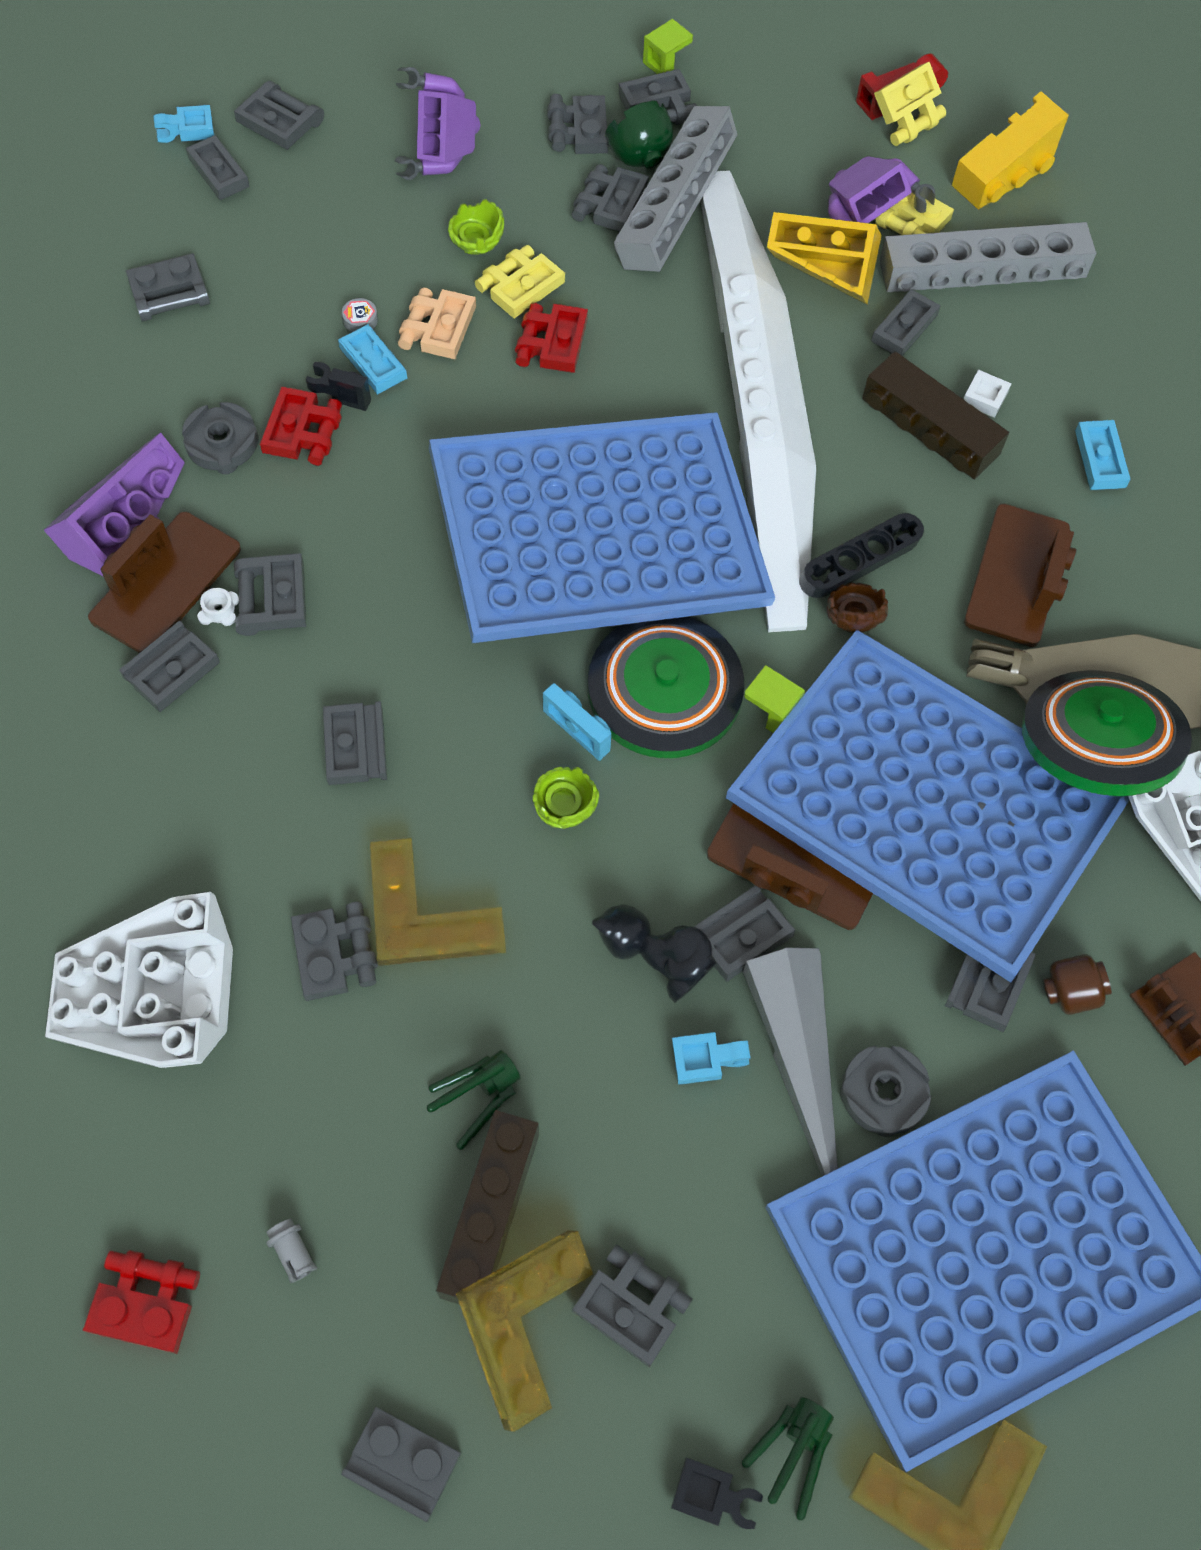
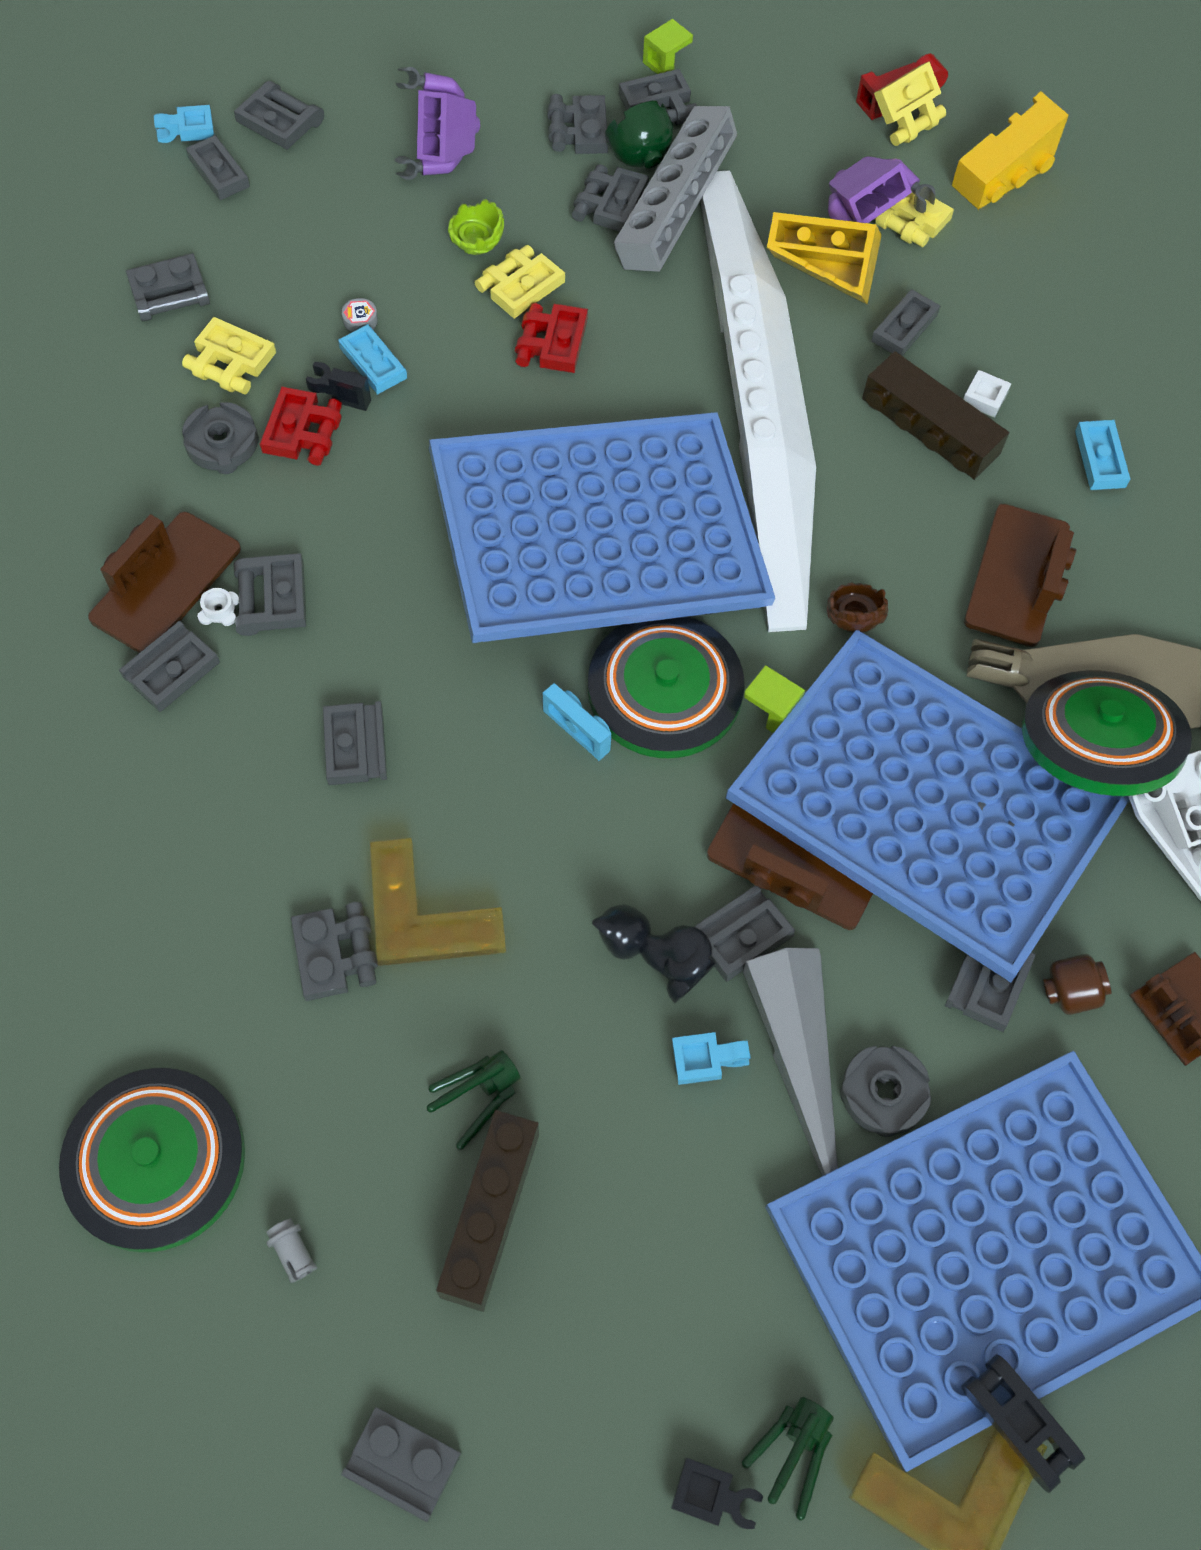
medium lavender wedge [44,433,185,577] -> none
white wedge [45,892,233,1068] -> none
red plate [83,1250,200,1354] -> none
light nougat plate [398,288,476,359] -> none
clear yellow plate [456,1230,593,1432] -> none
lime hair [533,767,599,829] -> none
dark grey plate [572,1244,693,1368] -> none
black beam [799,513,924,598] -> none
light grey brick [880,222,1097,292] -> none
none -> dish [59,1068,245,1252]
none -> light yellow plate [182,317,276,395]
none -> black plate [961,1354,1085,1493]

